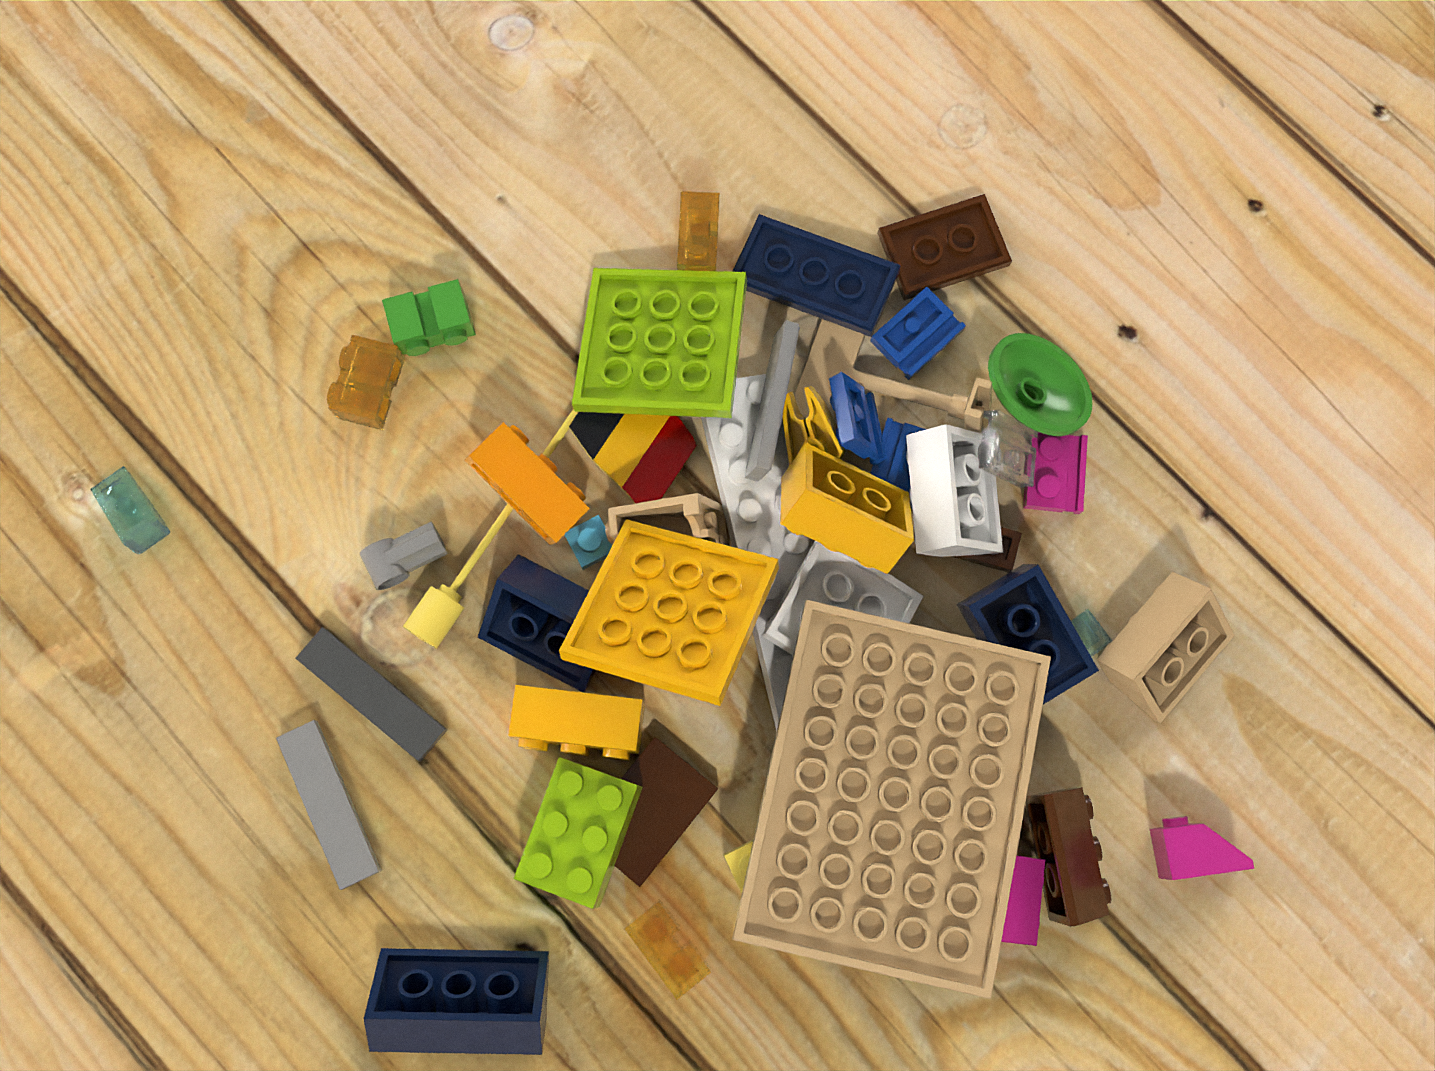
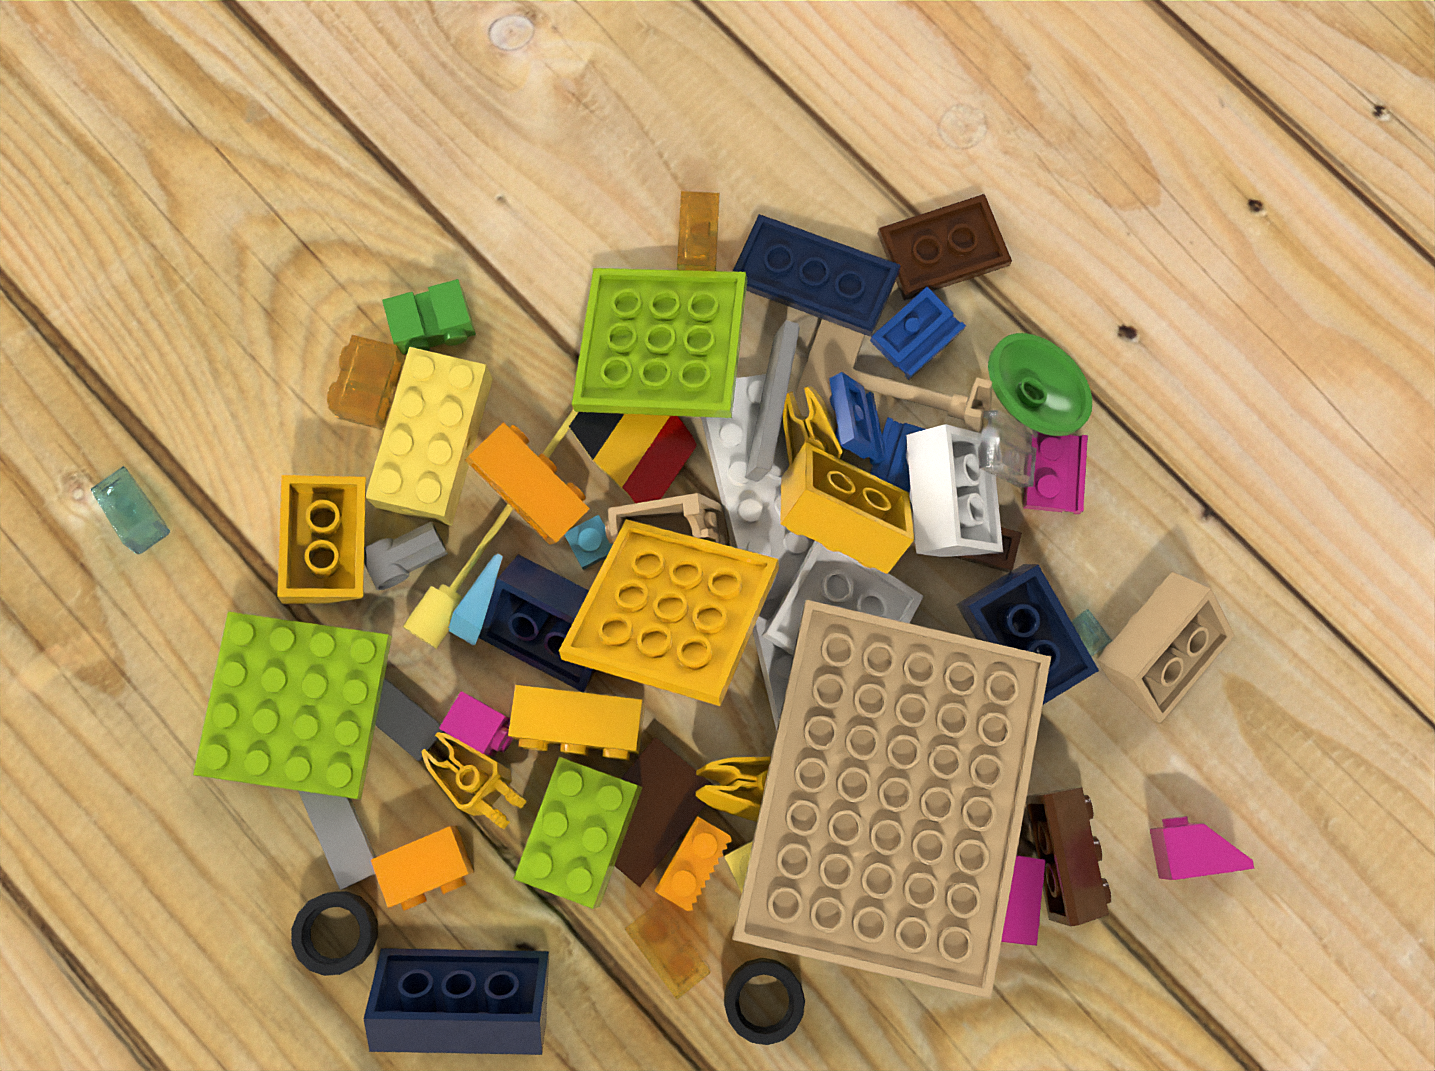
none -> lime plate [193,612,392,799]
none -> yellow slope [277,475,366,604]
none -> black tyre [291,891,378,976]
none -> light yellow brick [365,347,493,526]
none -> light orange brick [371,826,474,911]
none -> yellow hinge [421,732,527,829]
none -> dark pink brick [439,691,514,757]
none -> medium azure slope [448,553,503,645]
none -> light orange brick [655,816,732,911]
none -> yellow hinge [696,757,771,822]
none -> black tyre [724,958,805,1045]

